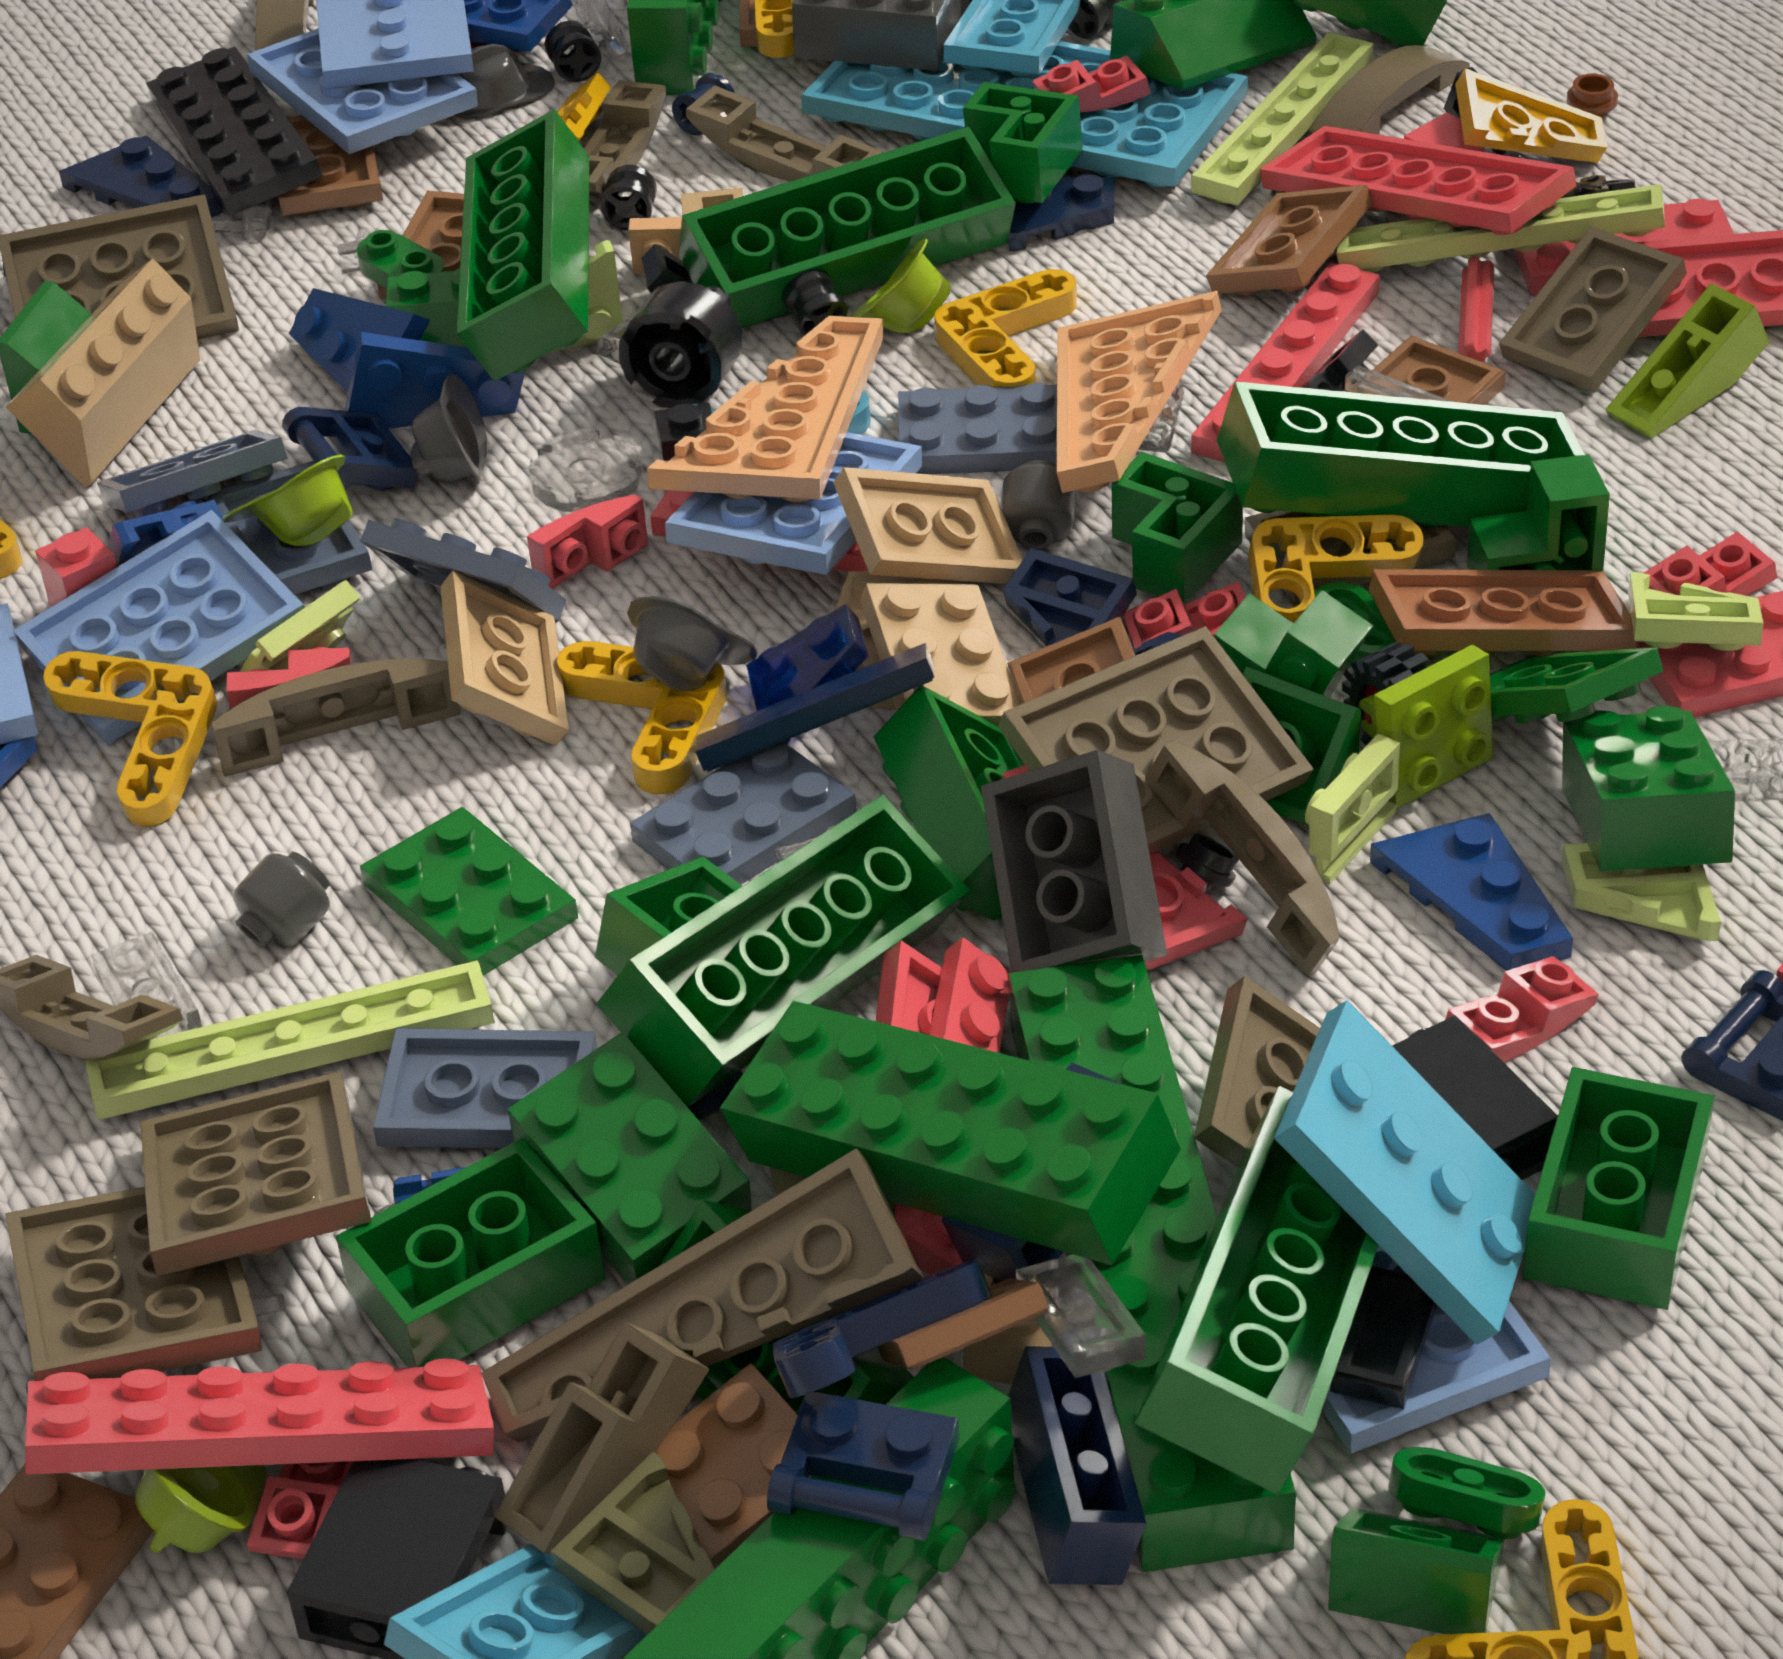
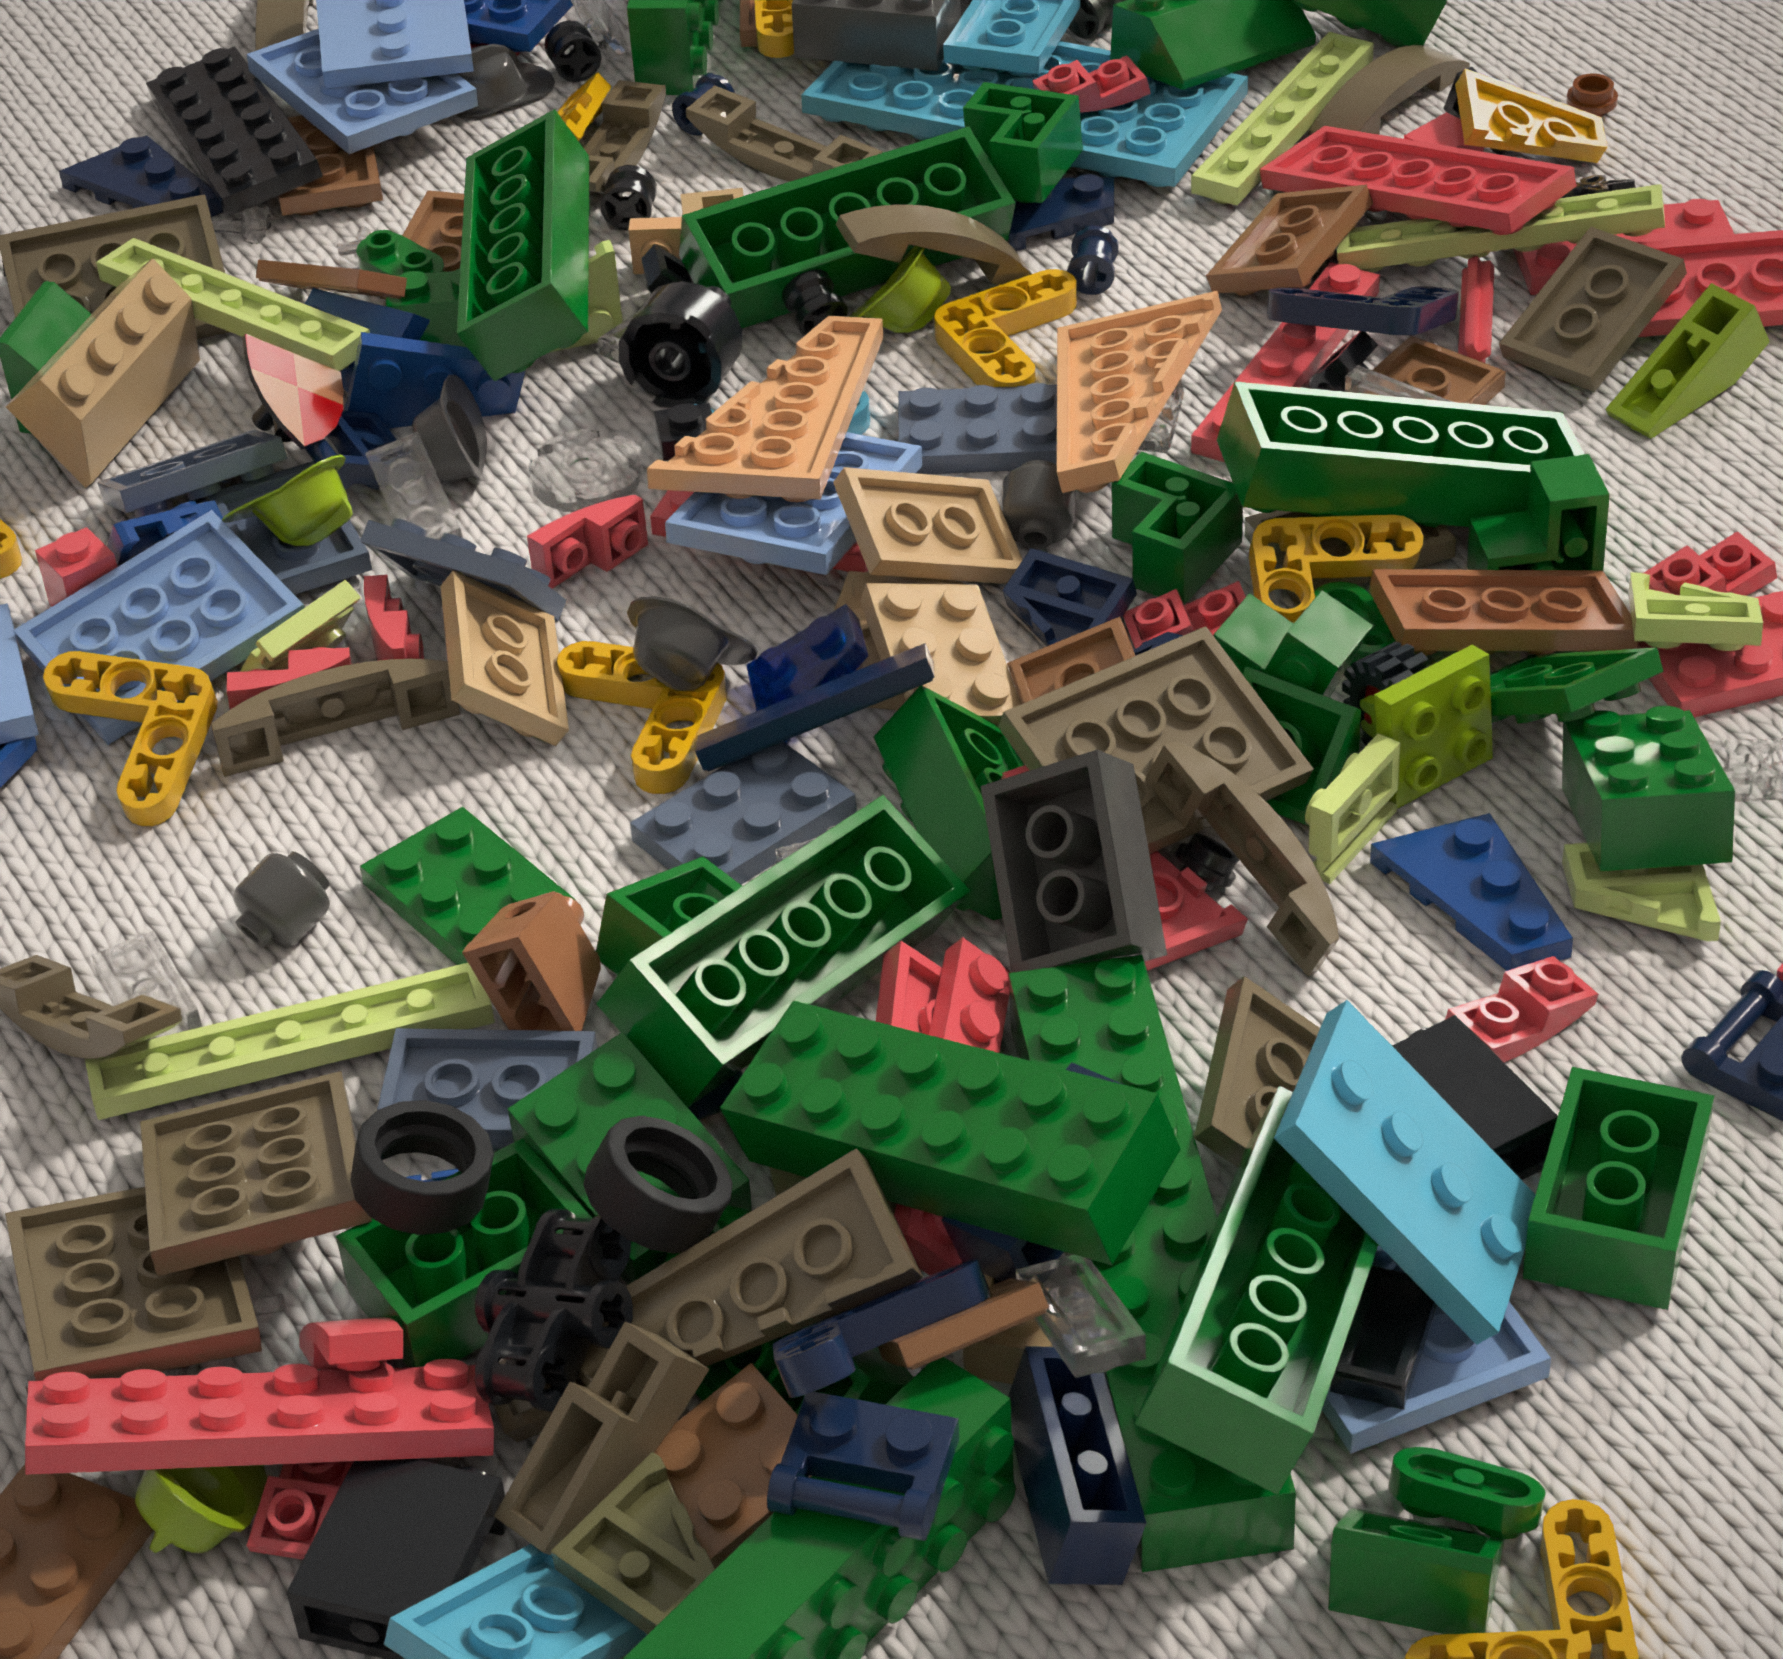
none -> yellowish green plate [96,238,370,371]
none -> shield [242,334,344,450]
none -> nougat tile [256,260,407,299]
none -> coral slope [299,1317,403,1371]
none -> black tyre [350,1100,494,1235]
none -> coral slope [364,575,424,661]
none -> clear plate [365,432,463,540]
none -> nougat torso [462,891,601,1031]
none -> black axle [474,1209,633,1412]
none -> black tyre [583,1116,733,1254]
none -> dark tan slope [836,205,1032,285]
none -> dark blue bush [1067,225,1119,295]
none -> dark blue beam [1267,286,1459,335]

